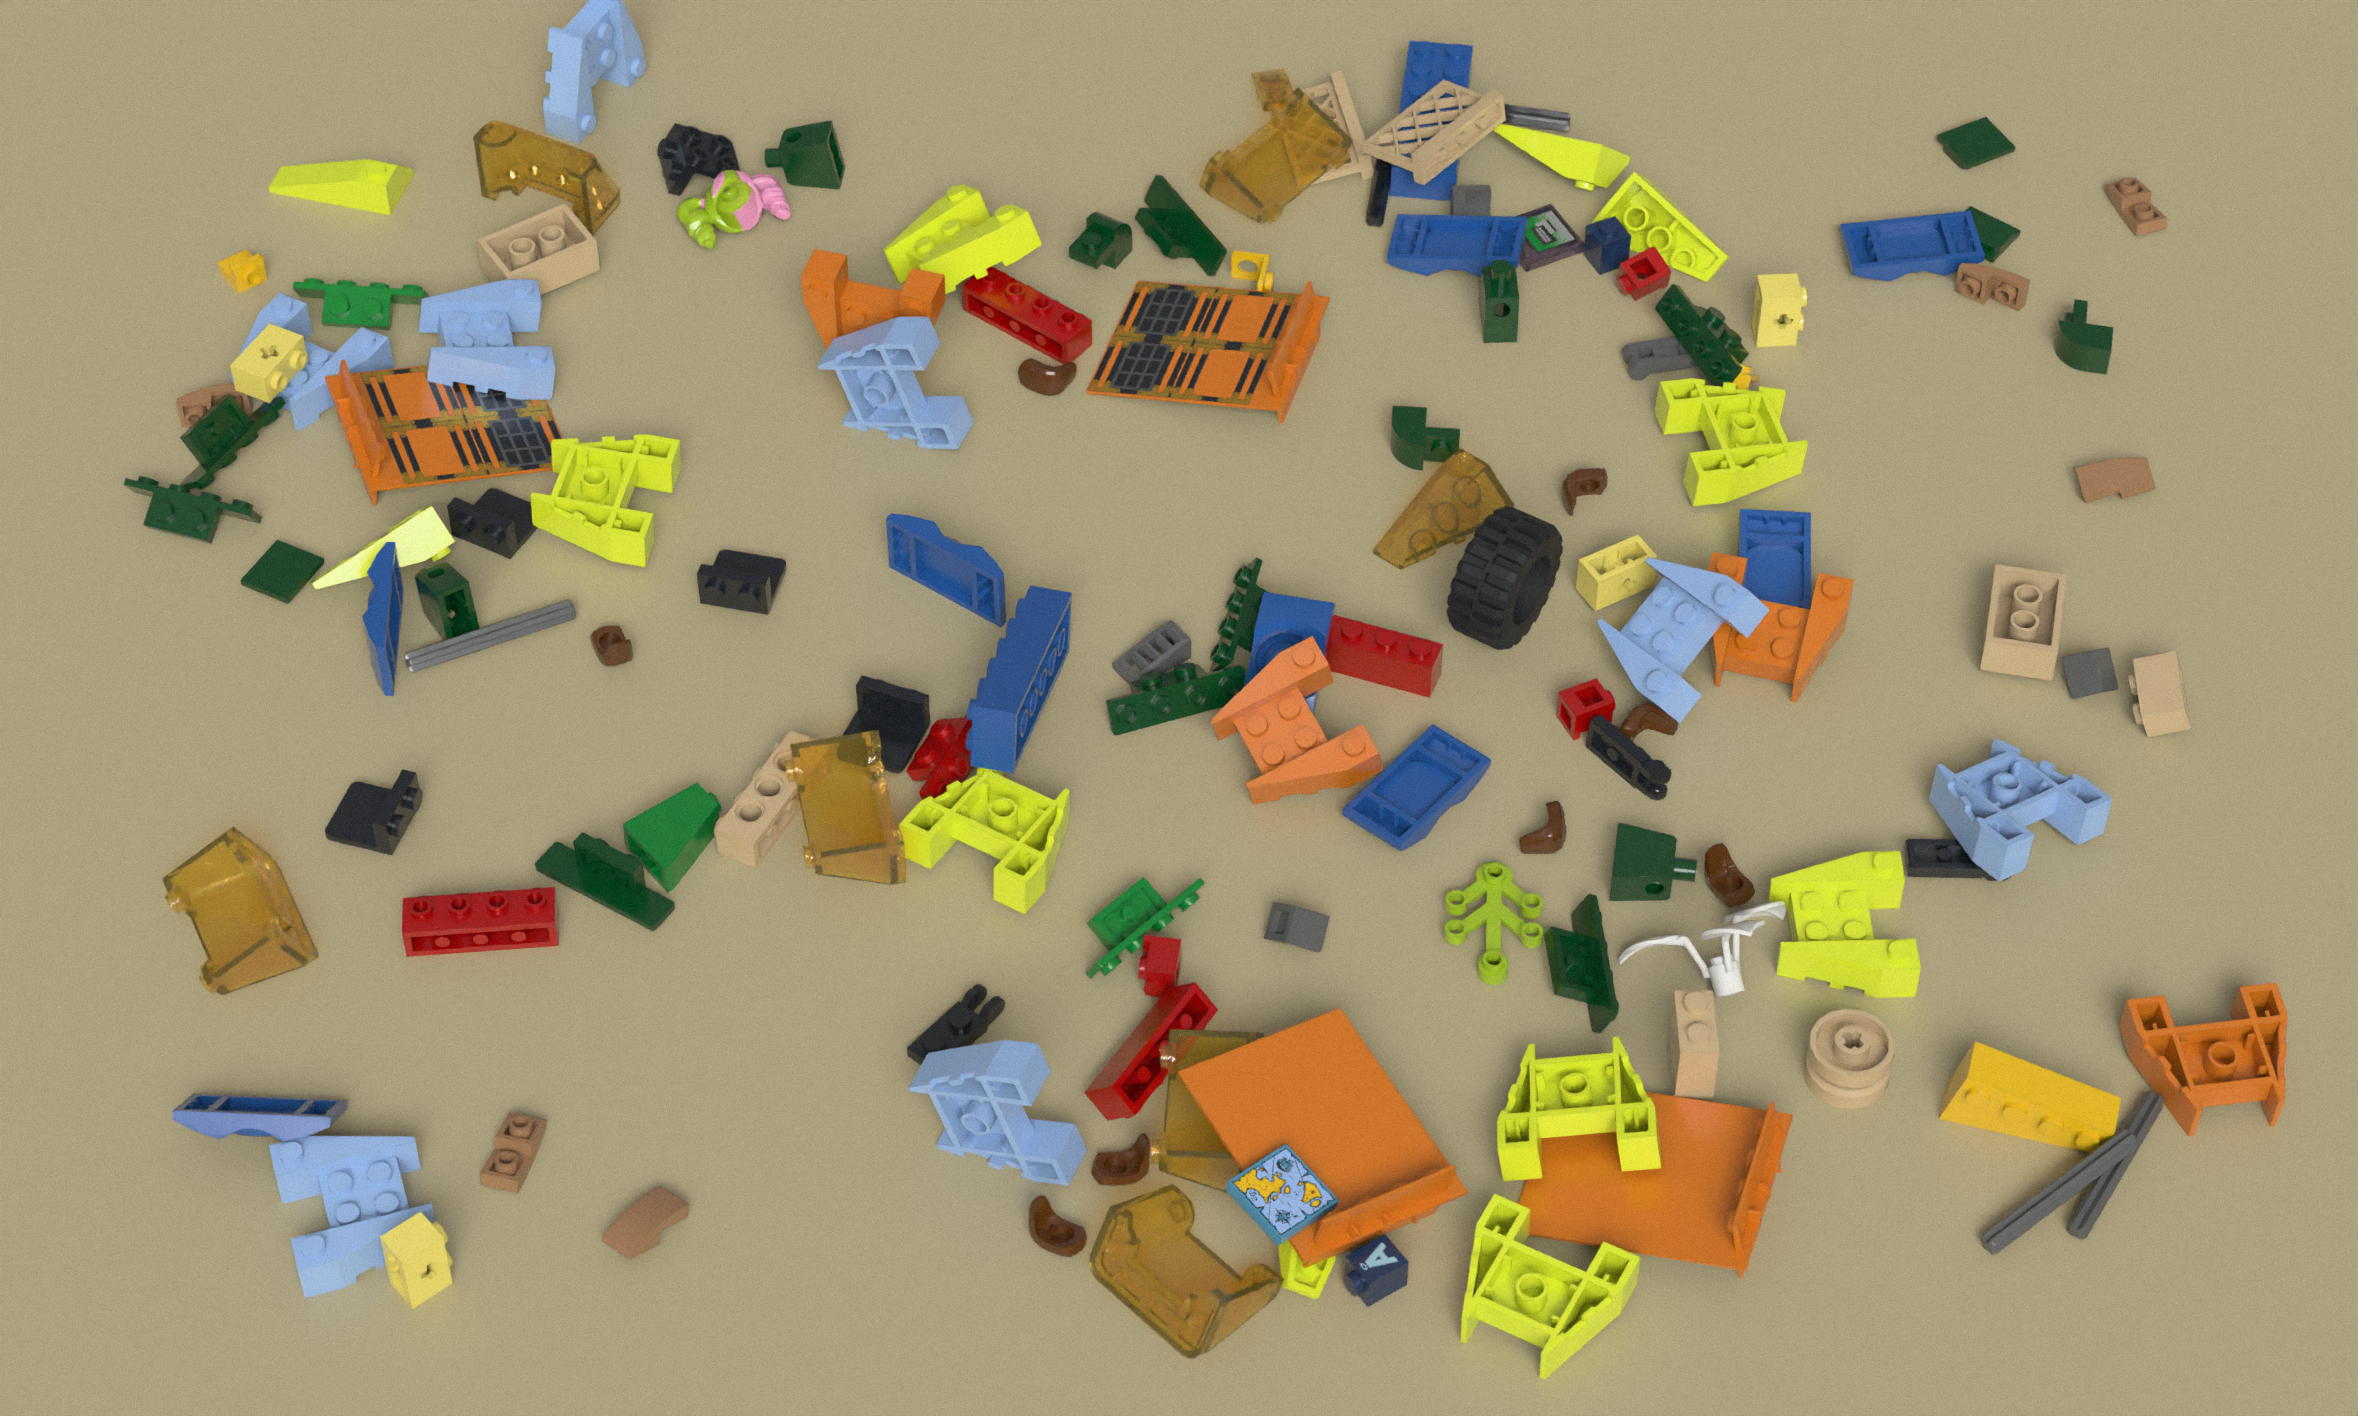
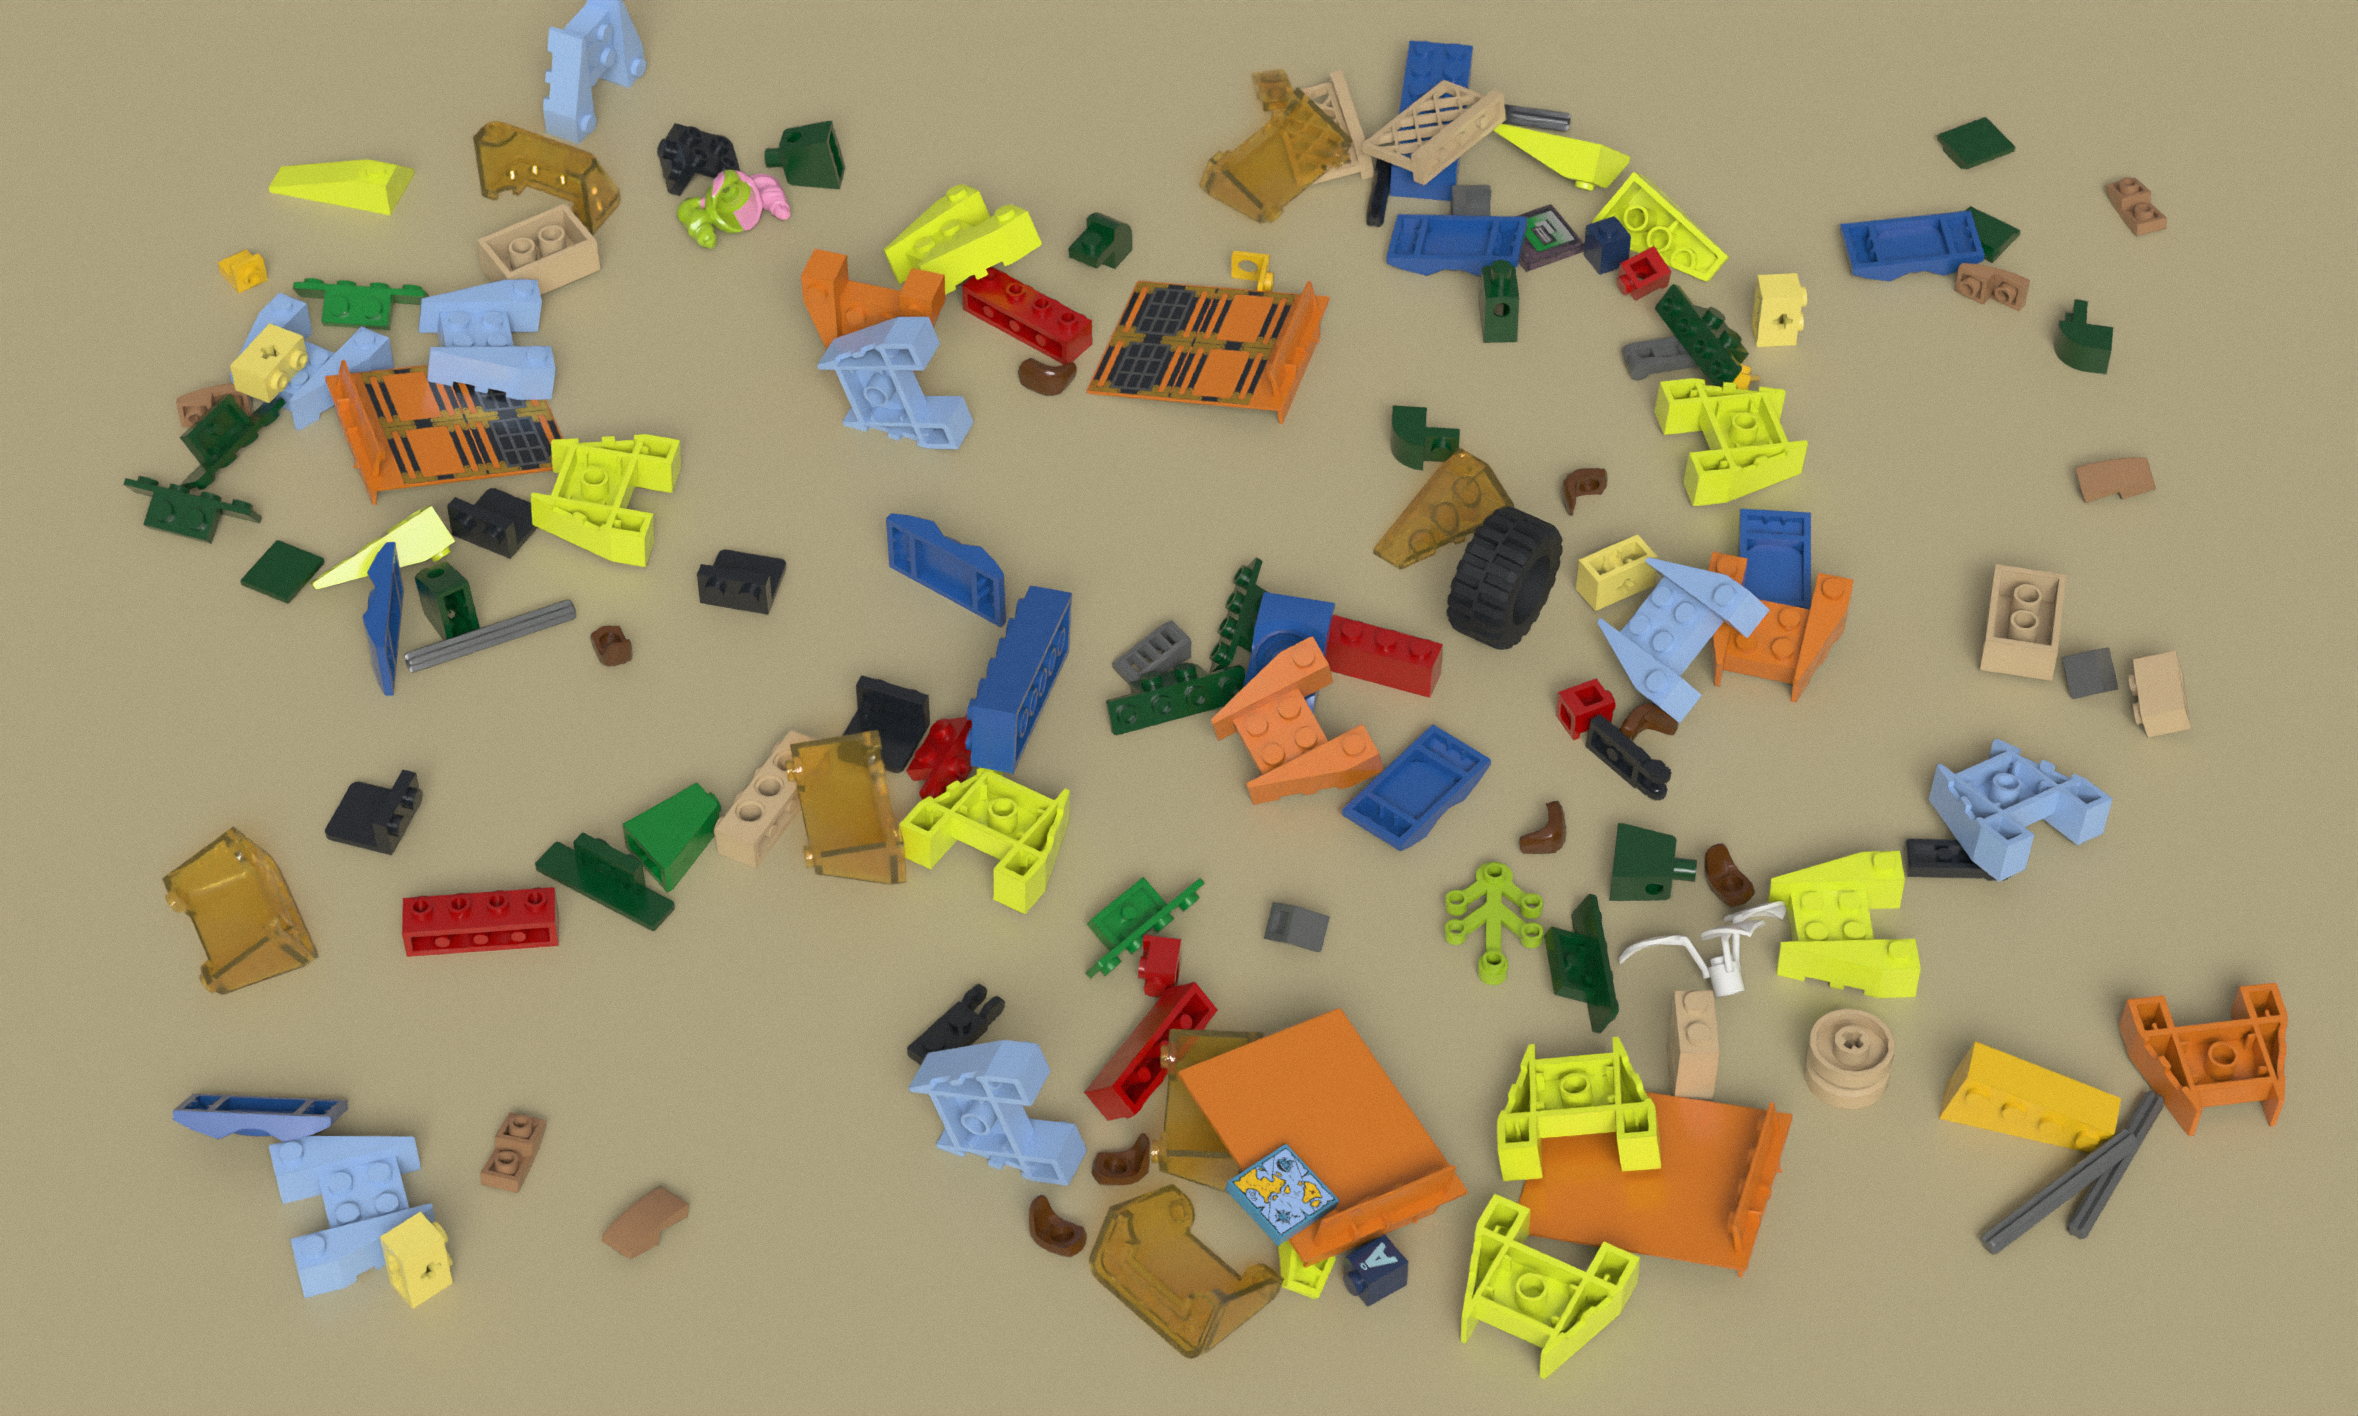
dark green bracket [1135,175,1227,276] -> none

